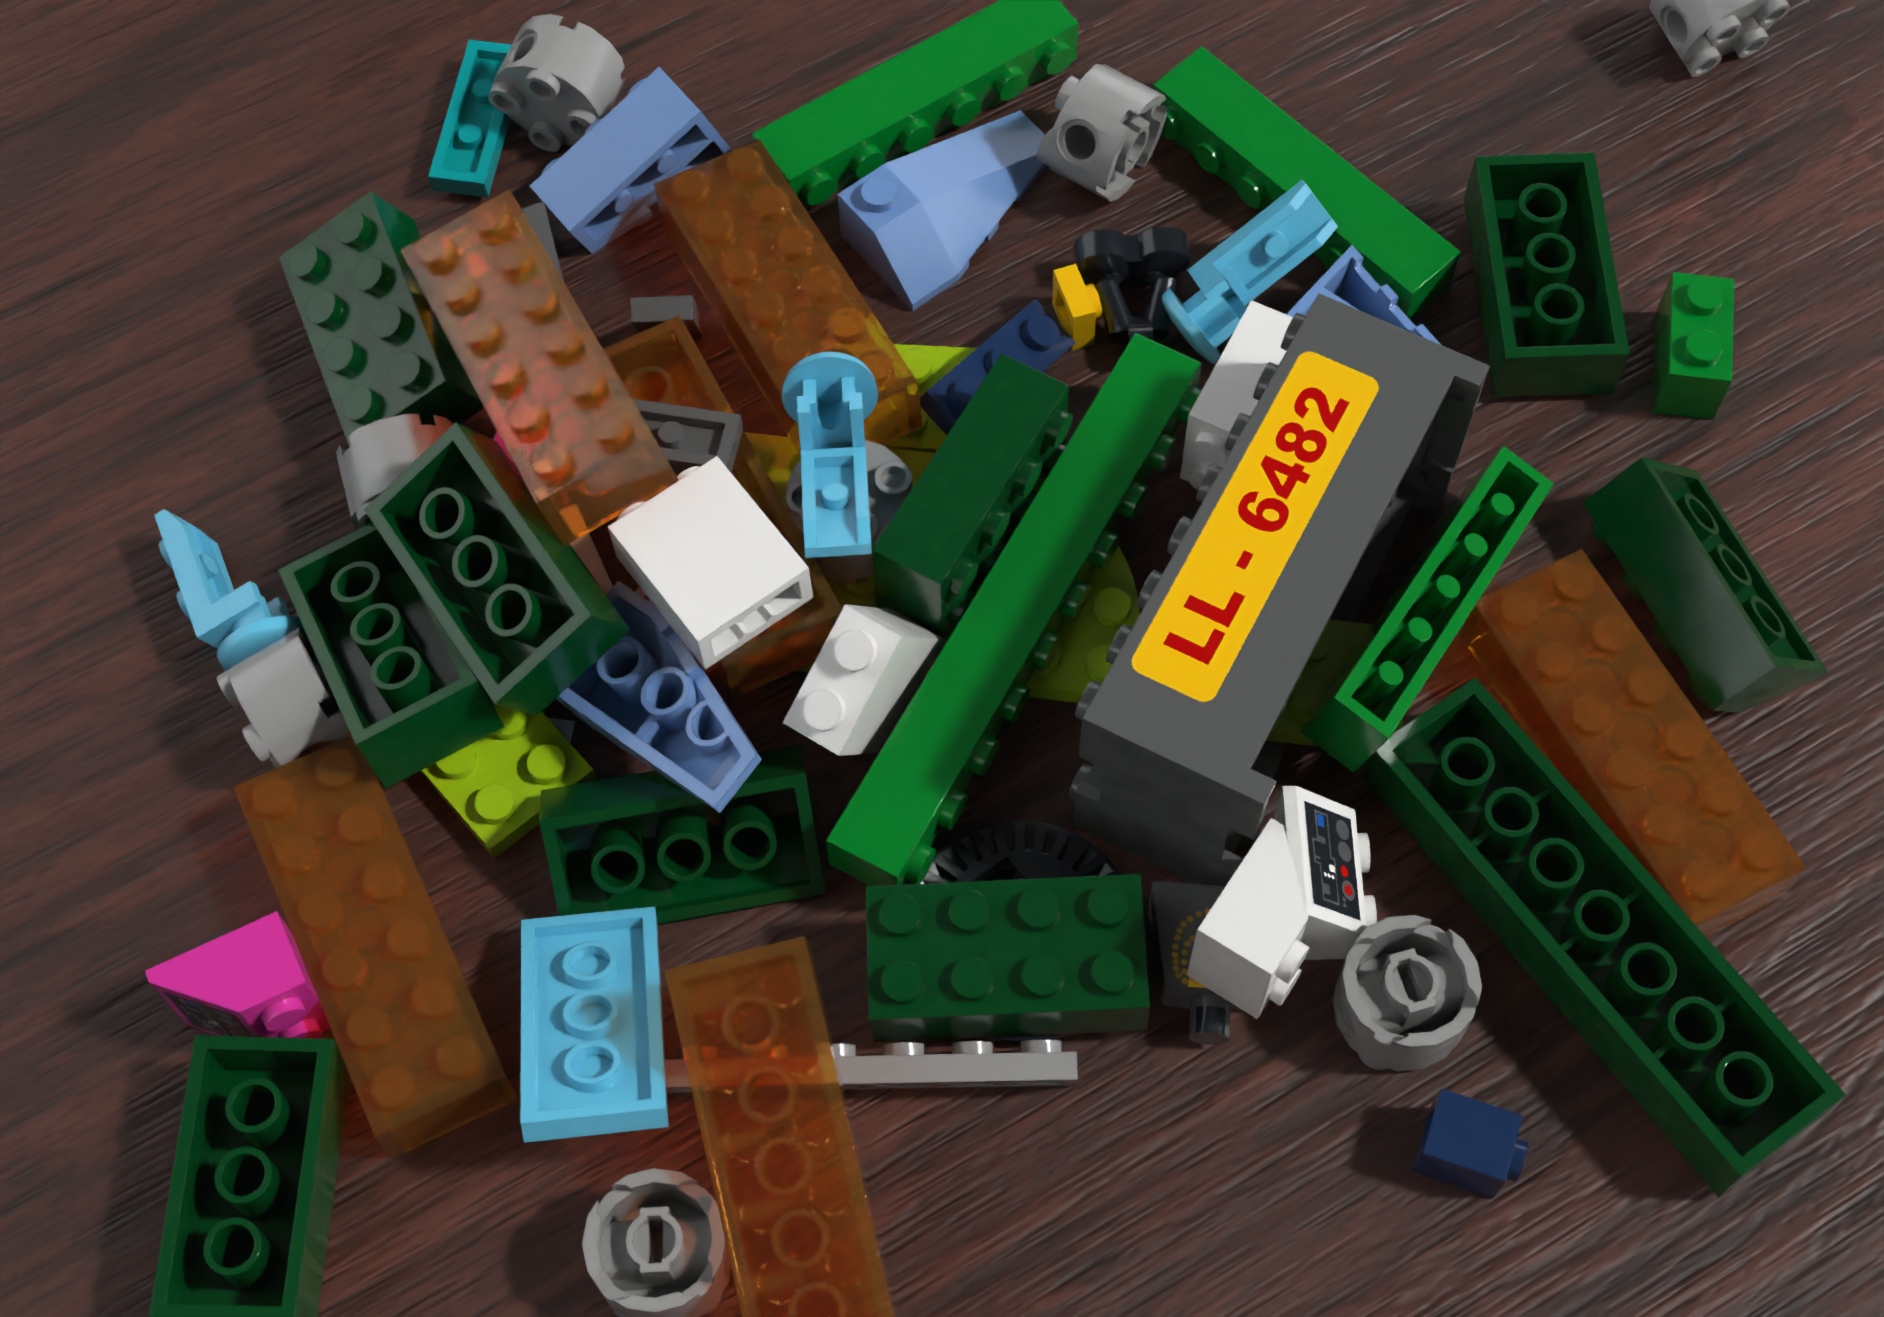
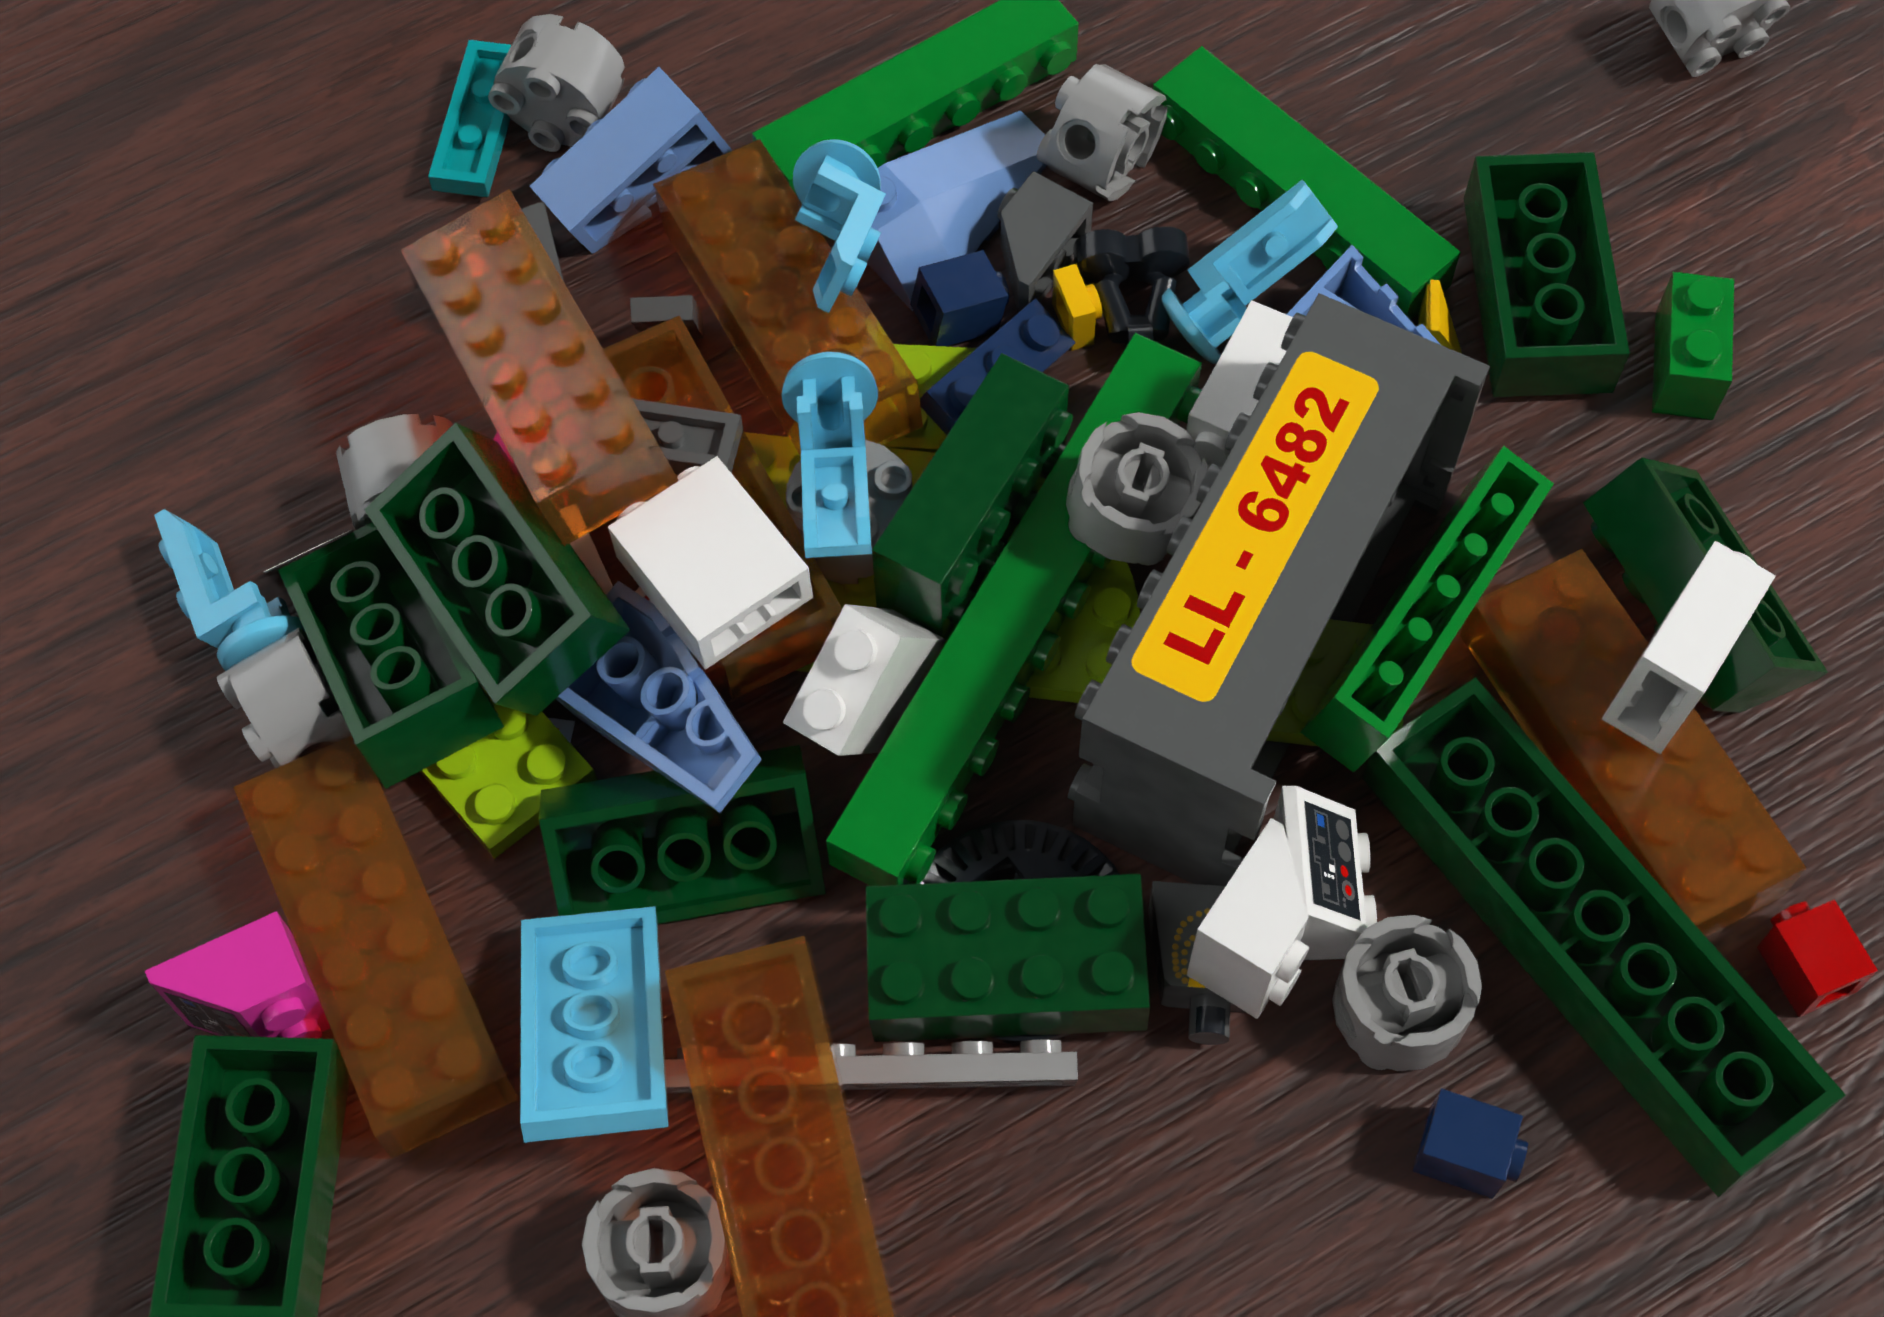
dark green brick [279,191,488,447] -> none
none -> white sticker [264,530,352,573]
none -> medium azure piece [793,139,886,313]
none -> dark blue brick [910,250,1009,346]
none -> dark grey slope [997,171,1093,313]
none -> light grey brick [1066,412,1208,566]
none -> yellow slope [1418,280,1461,353]
none -> white brick [1602,541,1776,754]
none -> red brick [1757,899,1878,1017]

